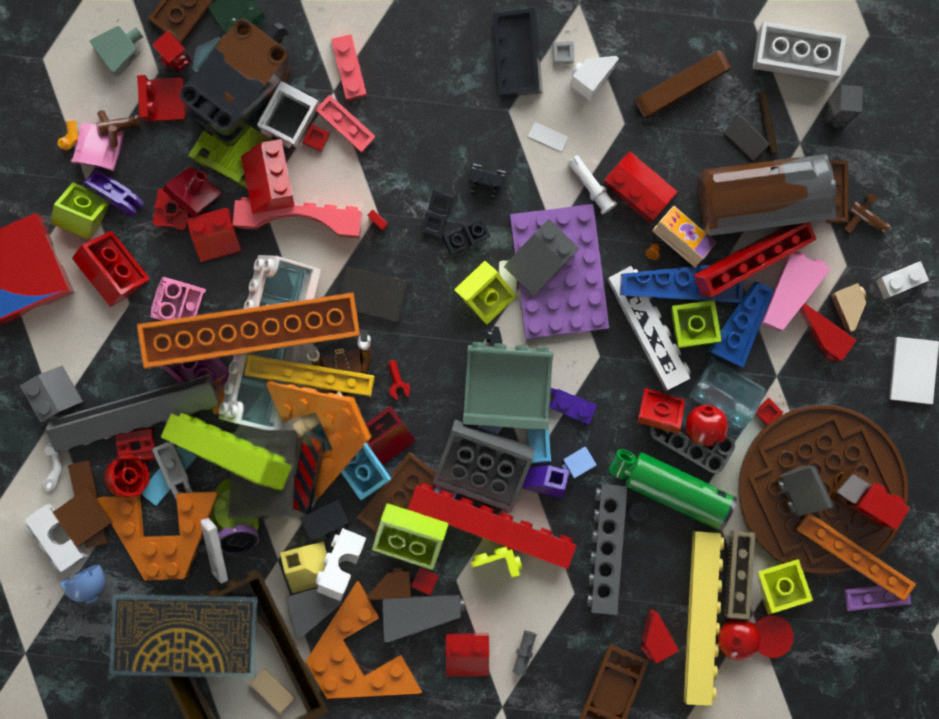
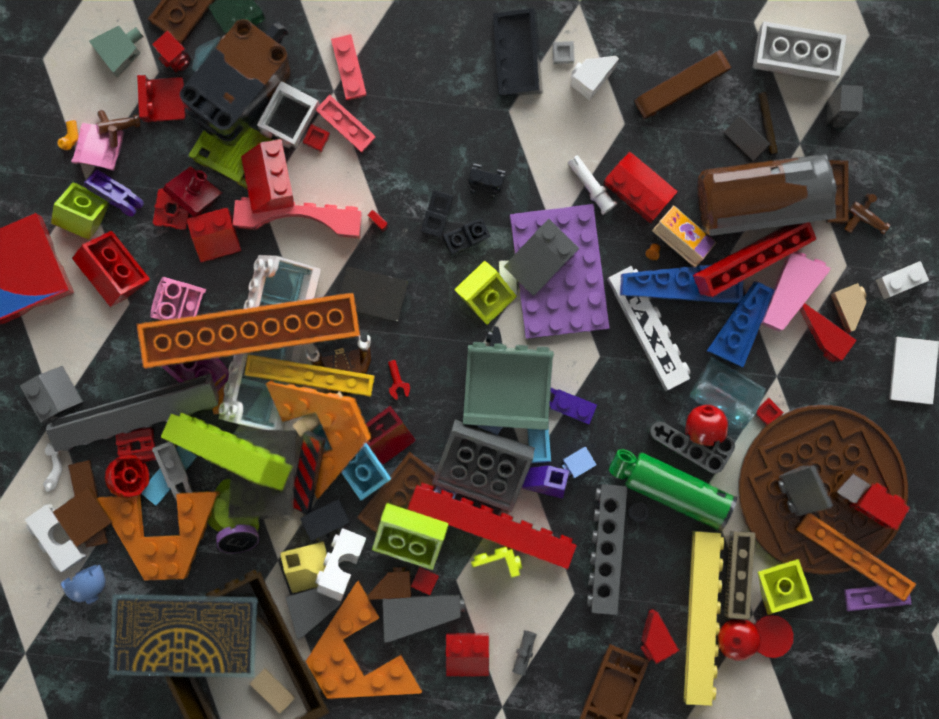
white tile [201,518,228,583] -> none
white sticker [528,122,568,151] -> none
red tile [637,388,685,434] -> none
lime slope [671,300,721,348] -> none

